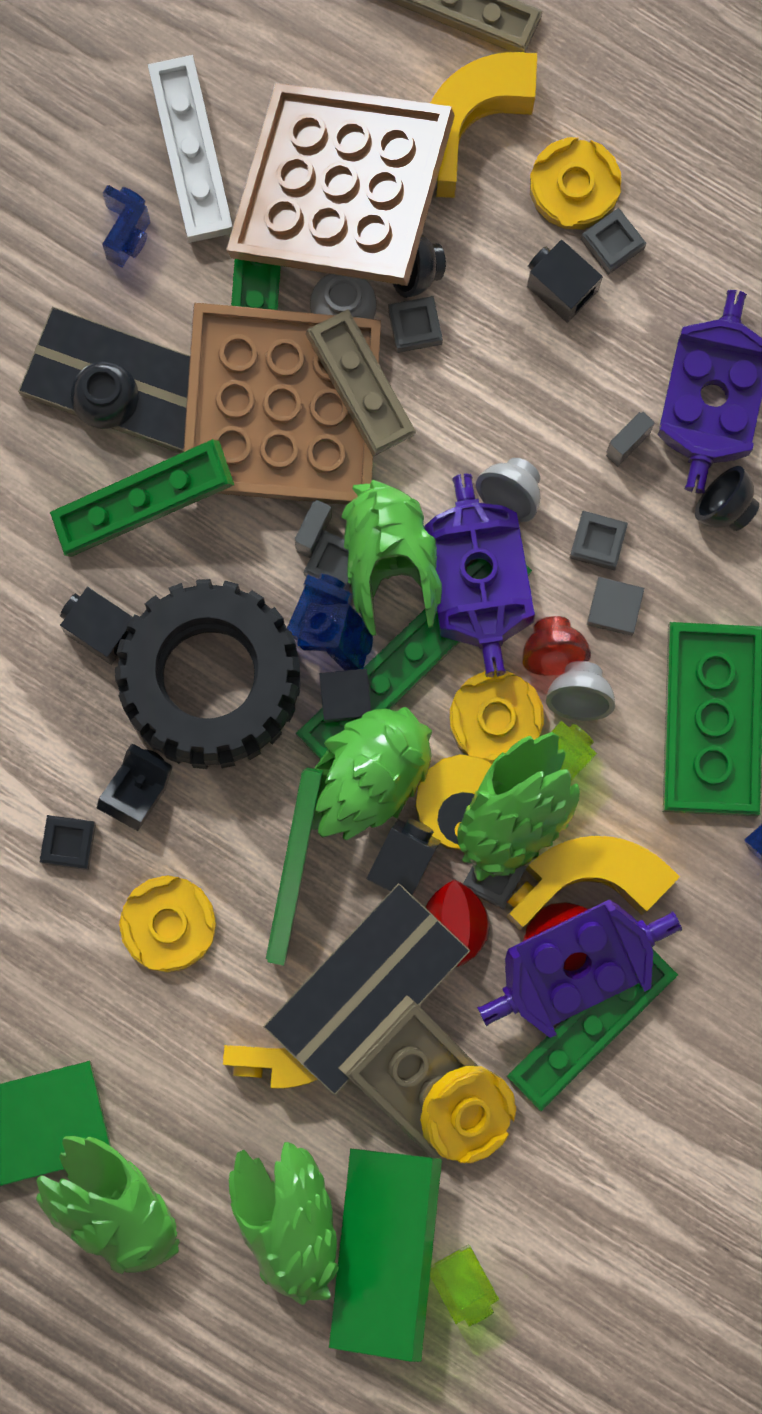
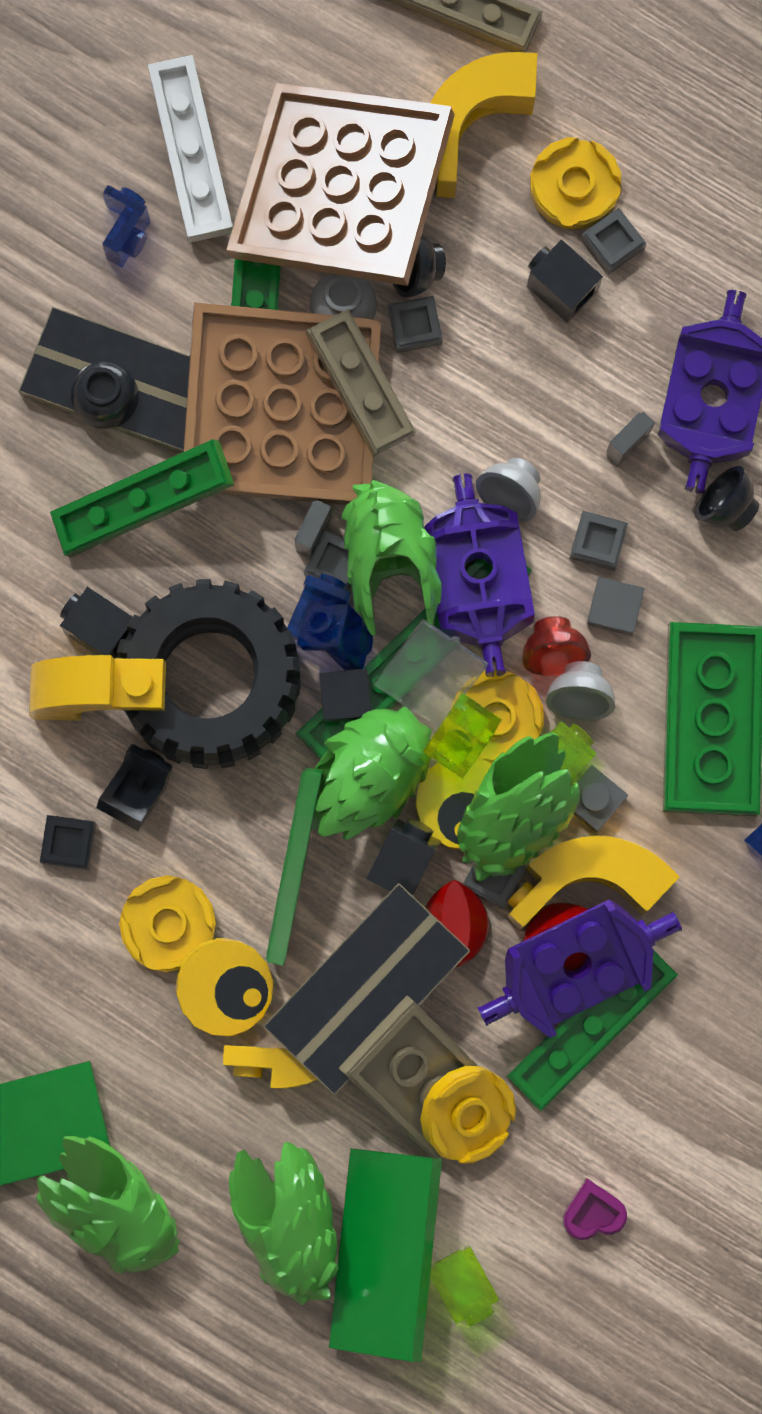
none -> yellow arch [29,655,166,721]
none -> yellow tile [175,938,273,1036]
none -> clear piece [374,619,488,728]
none -> clear neon green brick [423,693,502,779]
none -> magenta tile [563,1178,627,1240]
none -> dark grey plate [574,765,628,834]

